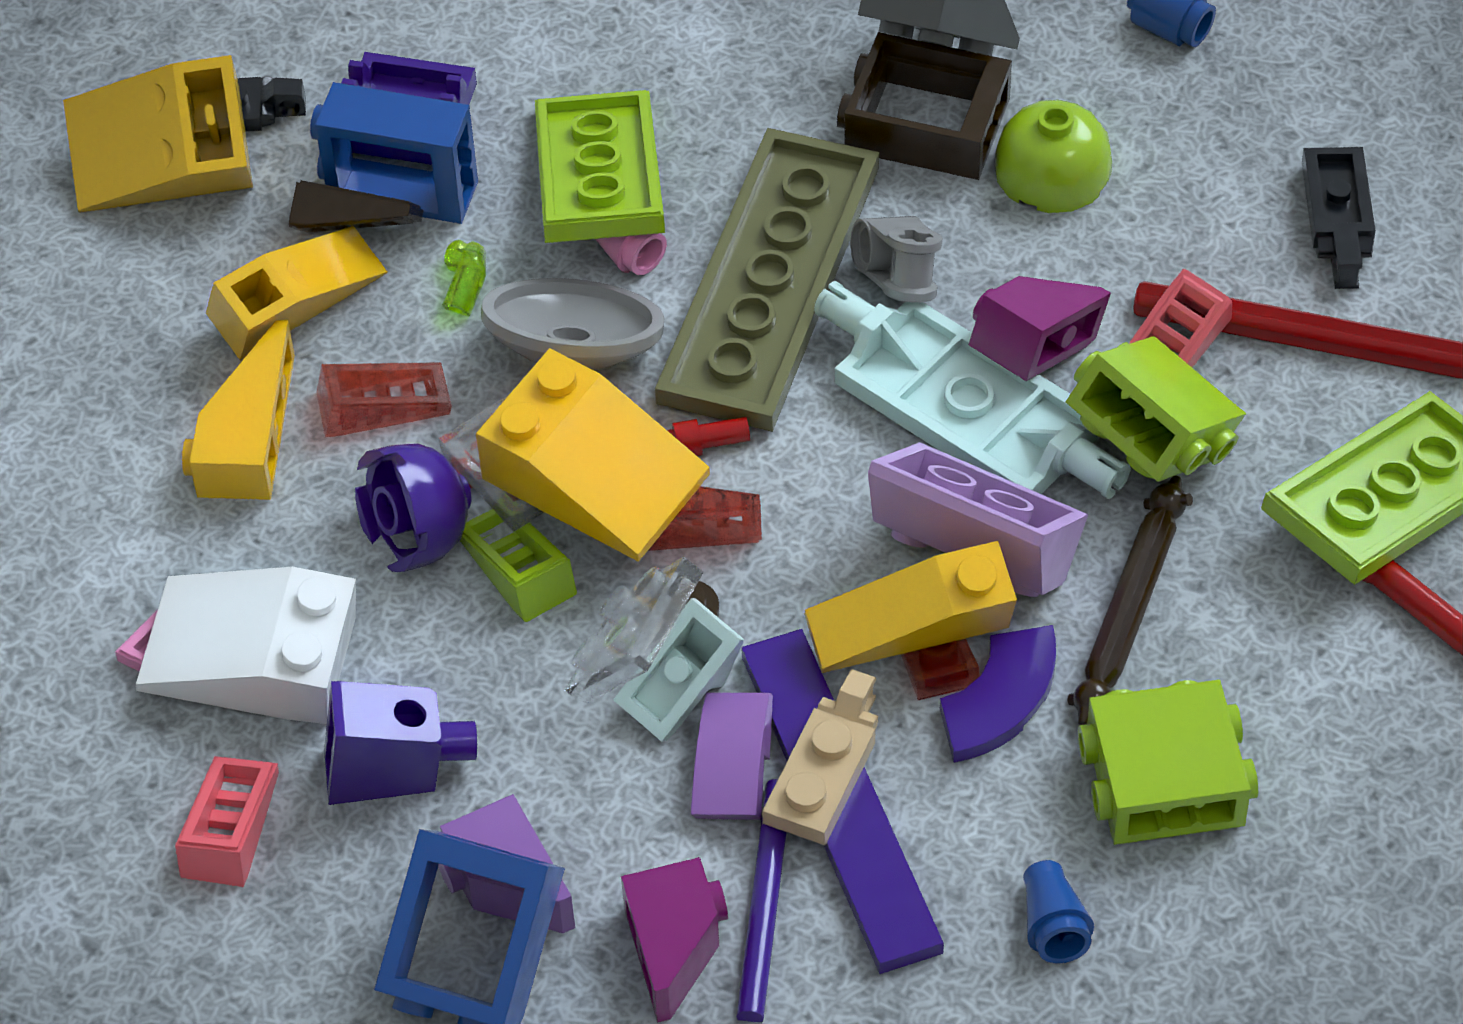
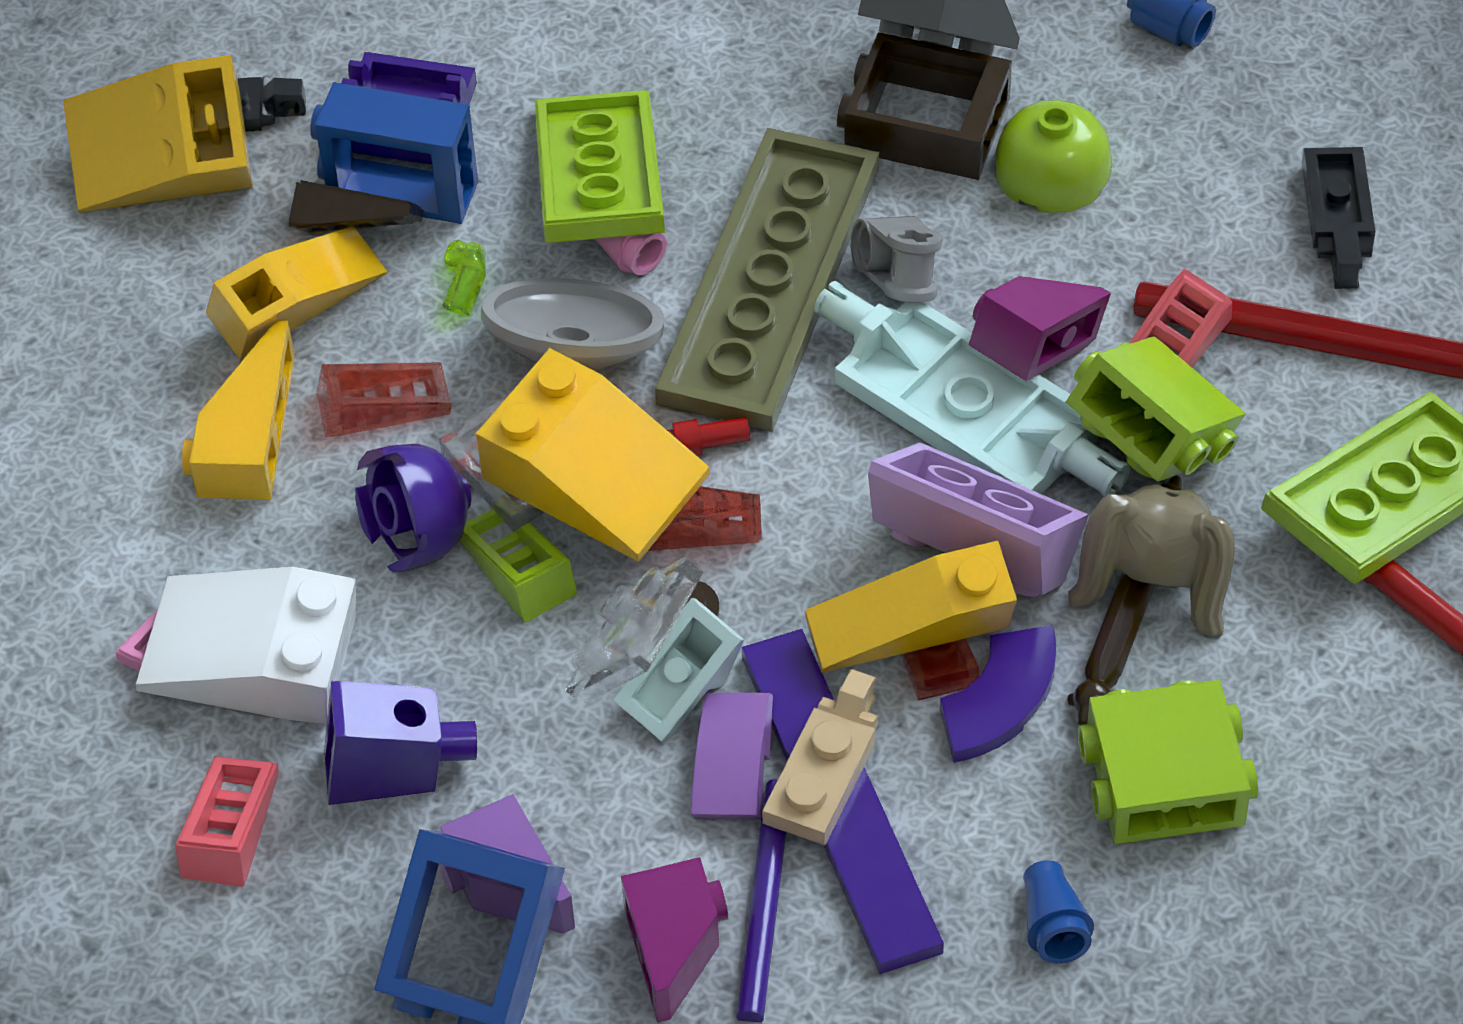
none -> dark tan hair [1068,484,1235,637]

